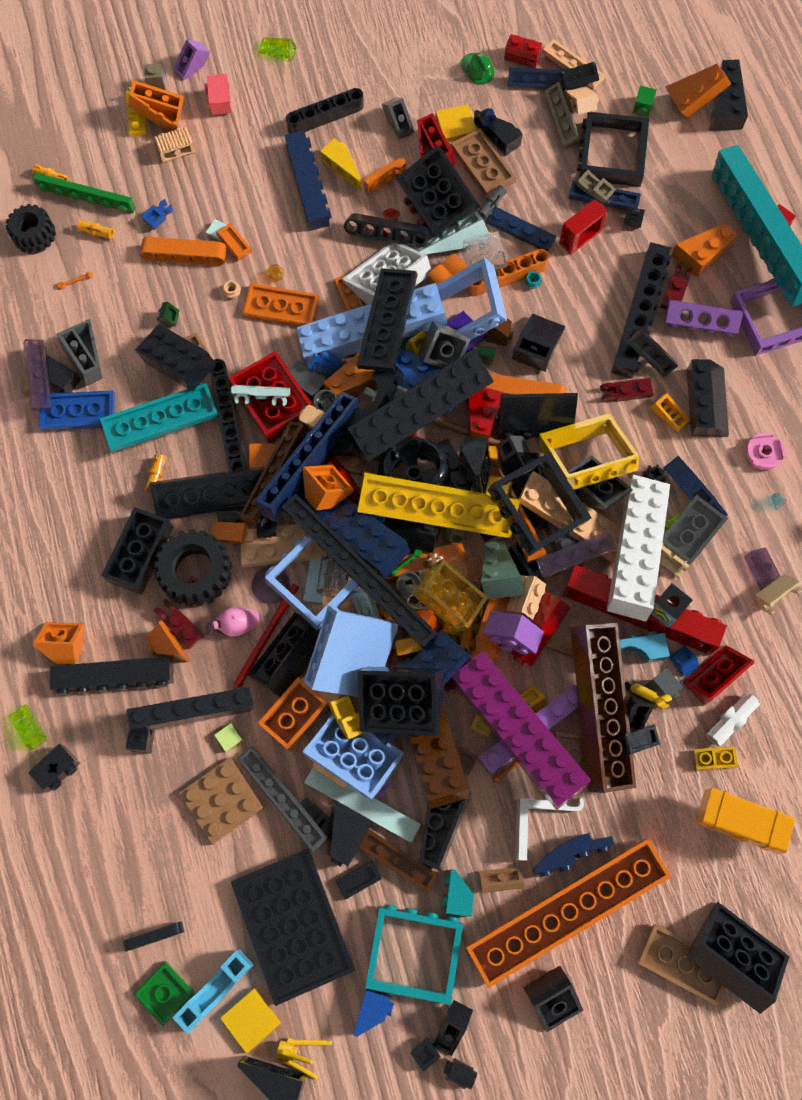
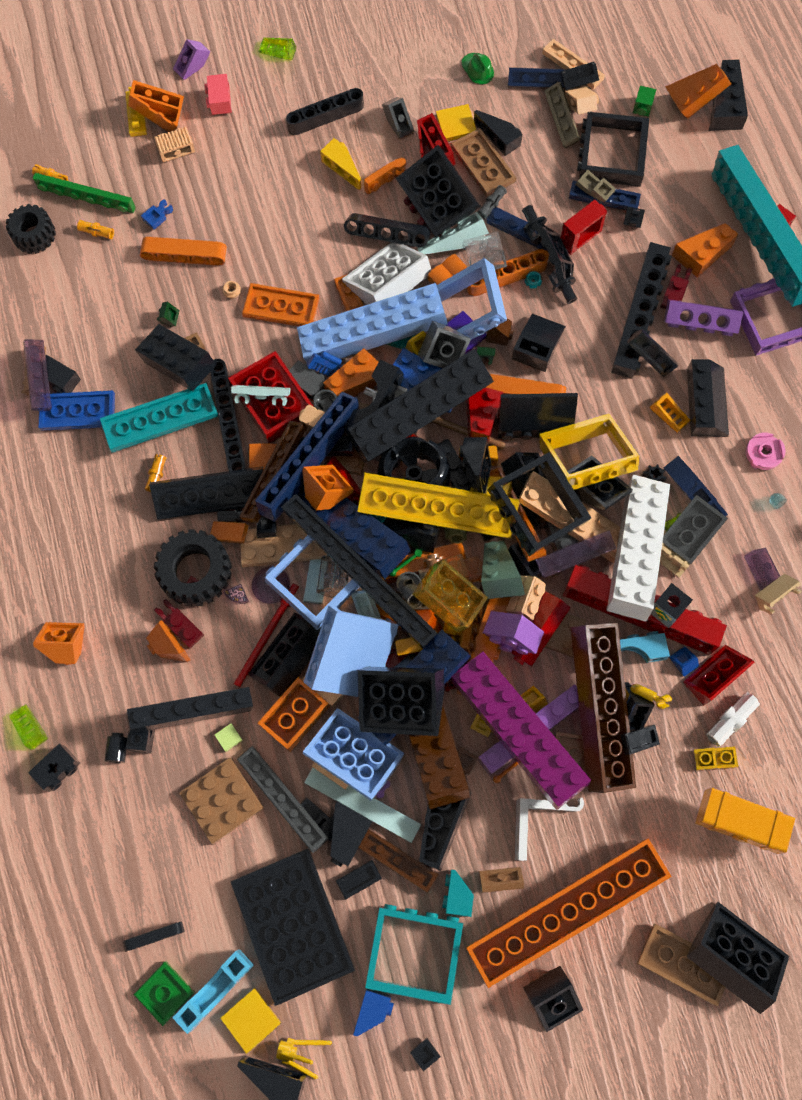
black brick [50,656,174,696] -> none
orange hinge [57,271,93,290] -> none
dark grey wedge [57,319,103,386] -> none
black brick [101,507,174,595] -> none
dark tan brick [144,63,166,90] -> none
bright pink hair [205,607,259,637] -> none
light aqua tile [206,219,226,242] -> none
orange tile [216,223,252,261] -> none
clear yellow plate [267,264,284,282] -> none
dark blue brick [284,131,332,231] -> none
yellow slope [328,695,365,739] -> none
black plate [357,268,418,372] -> none
clear red plate [383,208,400,221] -> none
black slope [433,1000,473,1056] -> none
black brick [443,1058,477,1090] -> none
dark blue bush [479,108,496,126] -> none
dark grey brick [496,436,530,461] -> none
red brick [504,34,542,68] -> none
dark blue slope [533,833,614,877] -> none
dark red hinge [600,378,654,402] -> none
dark grey brick [644,668,683,710] -> none
none -> black brick [104,733,127,763]
none -> tile [224,584,249,604]
none -> black plate [522,205,578,304]

